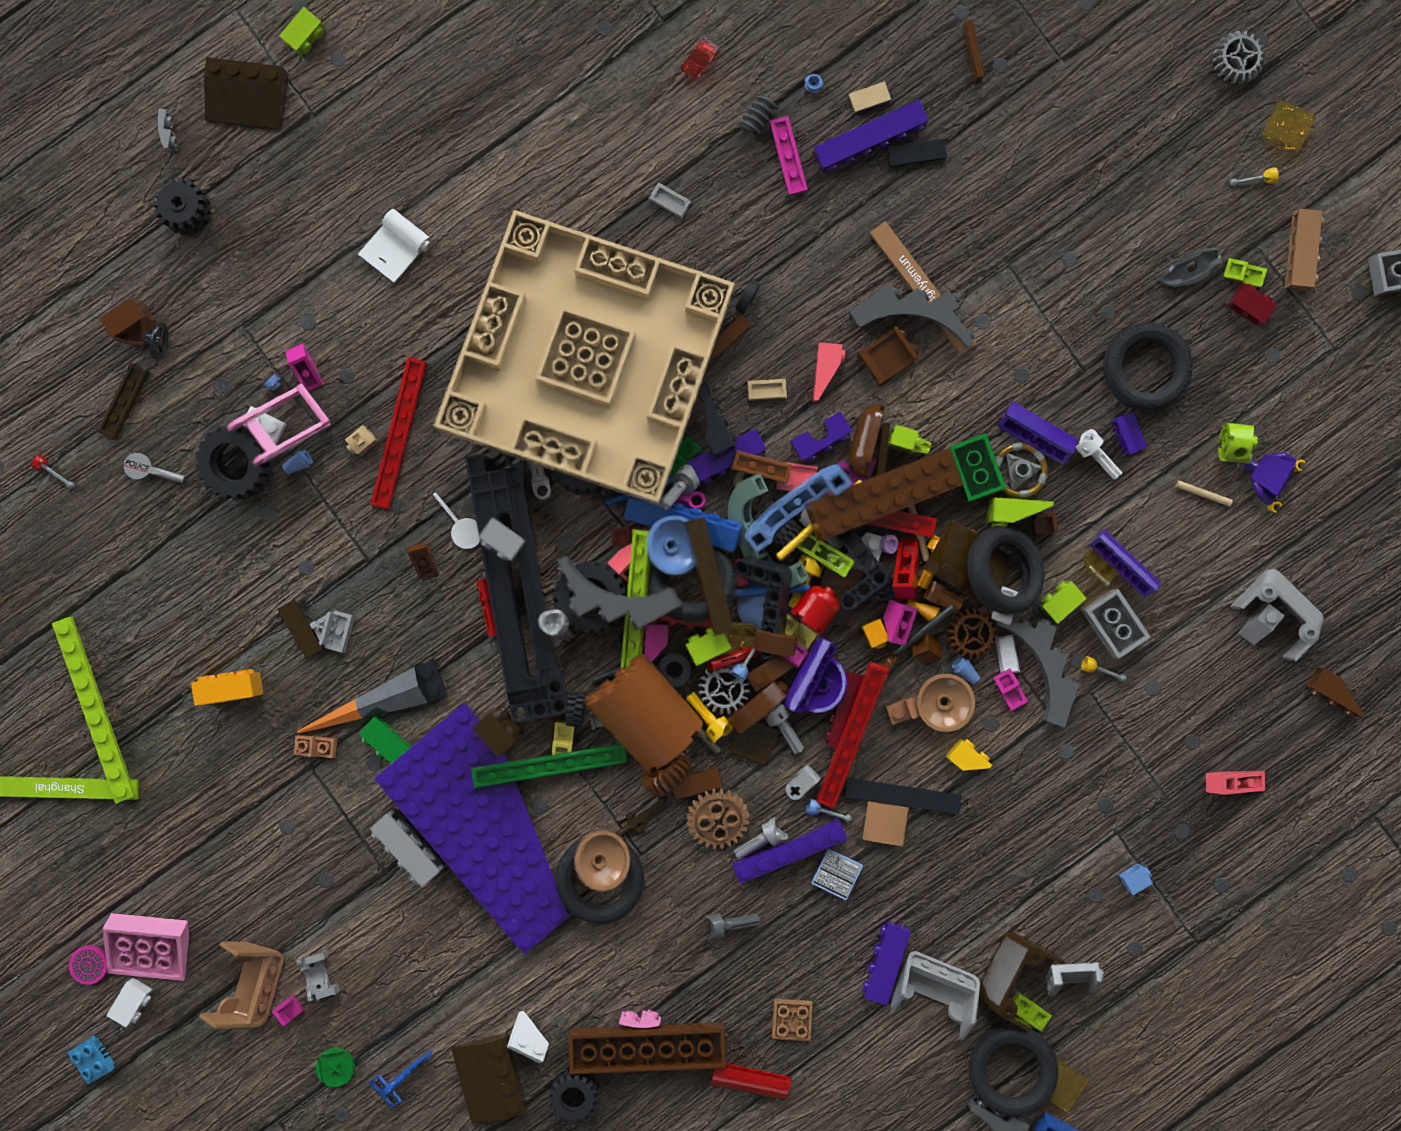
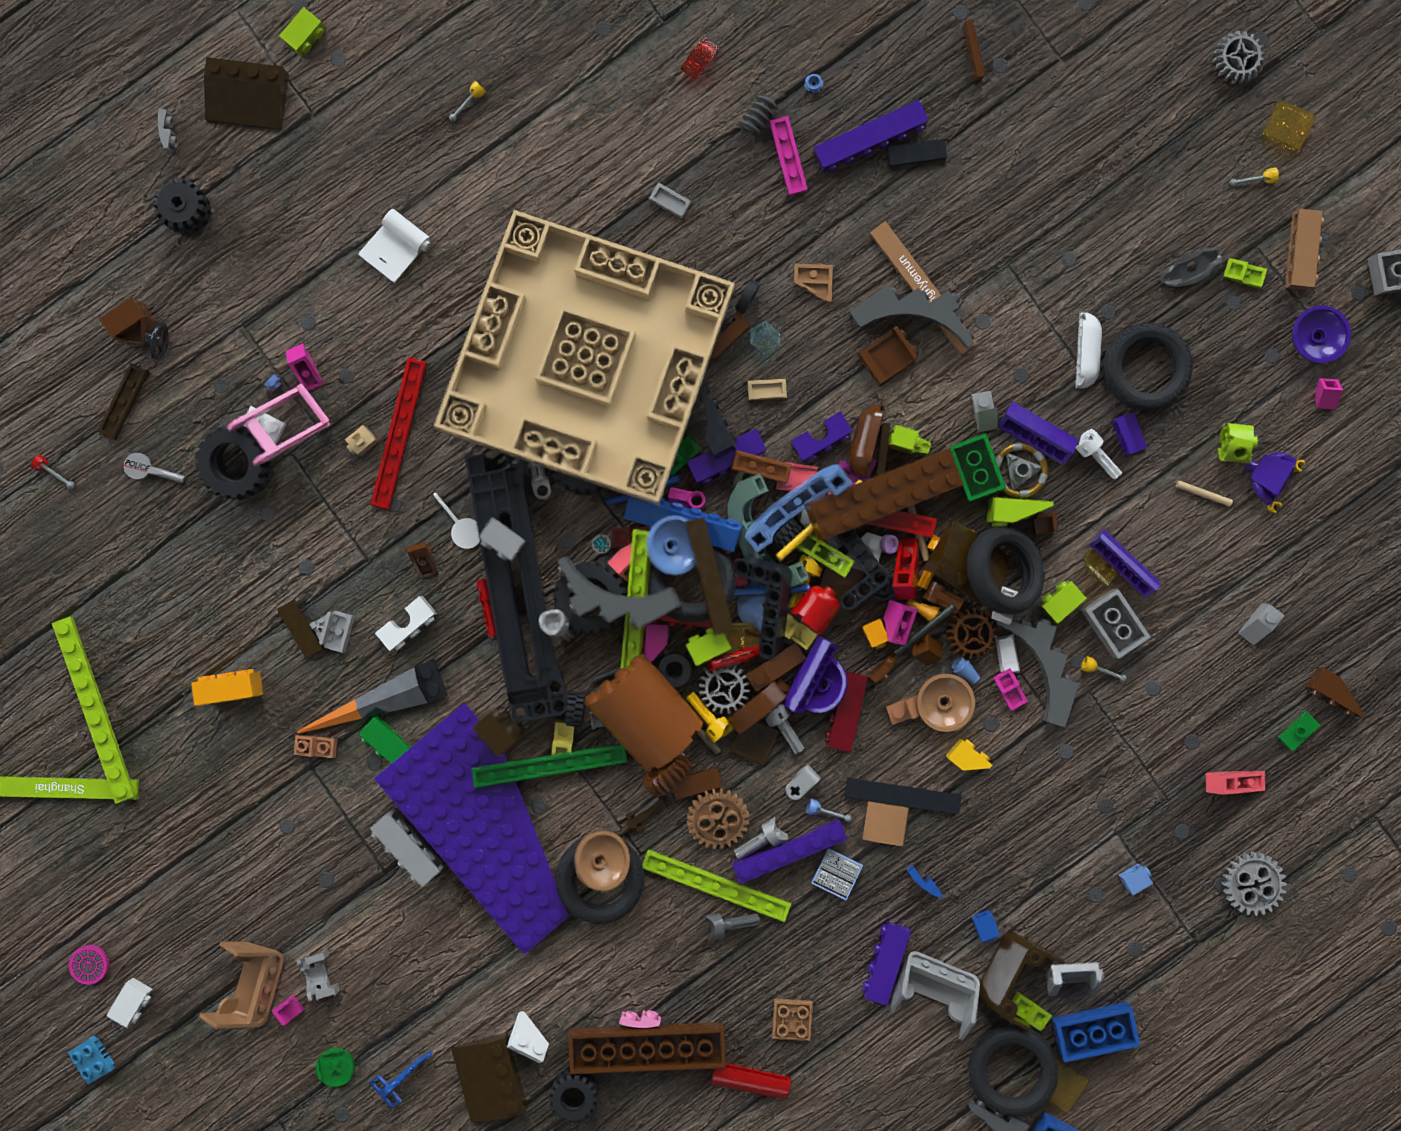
bright pink slope [103,913,189,981] -> none
medium blue cone [282,450,313,475] -> none
light grey piece [659,465,700,510] -> none
medium blue hinge [731,647,756,681] -> none
reddish brown slope [754,629,797,657] -> none
dark pink tile [782,642,809,668] -> none
coral slope [813,343,845,403] -> none
red tile [816,662,889,808] -> none
tan tile [848,81,891,114] -> none
dark red brick [1226,283,1277,327] -> none
light grey windscreen [1230,569,1324,661] -> none
none -> white arch [375,596,437,651]
none -> hinge [449,81,486,122]
none -> tile [592,534,611,554]
none -> lime tile [642,849,791,922]
none -> clear light blue panel [750,320,780,355]
none -> medium nougat wing [794,264,833,303]
none -> blue slope [906,865,943,898]
none -> light grey slope [971,391,998,433]
none -> blue brick [971,910,1000,943]
none -> blue brick [1051,1002,1140,1062]
none -> white brick [1076,312,1102,389]
none -> light grey gear [1222,852,1287,916]
none -> green plate [1278,711,1321,752]
none -> dark purple dish [1292,305,1351,363]
none -> dark pink brick [1315,378,1343,409]

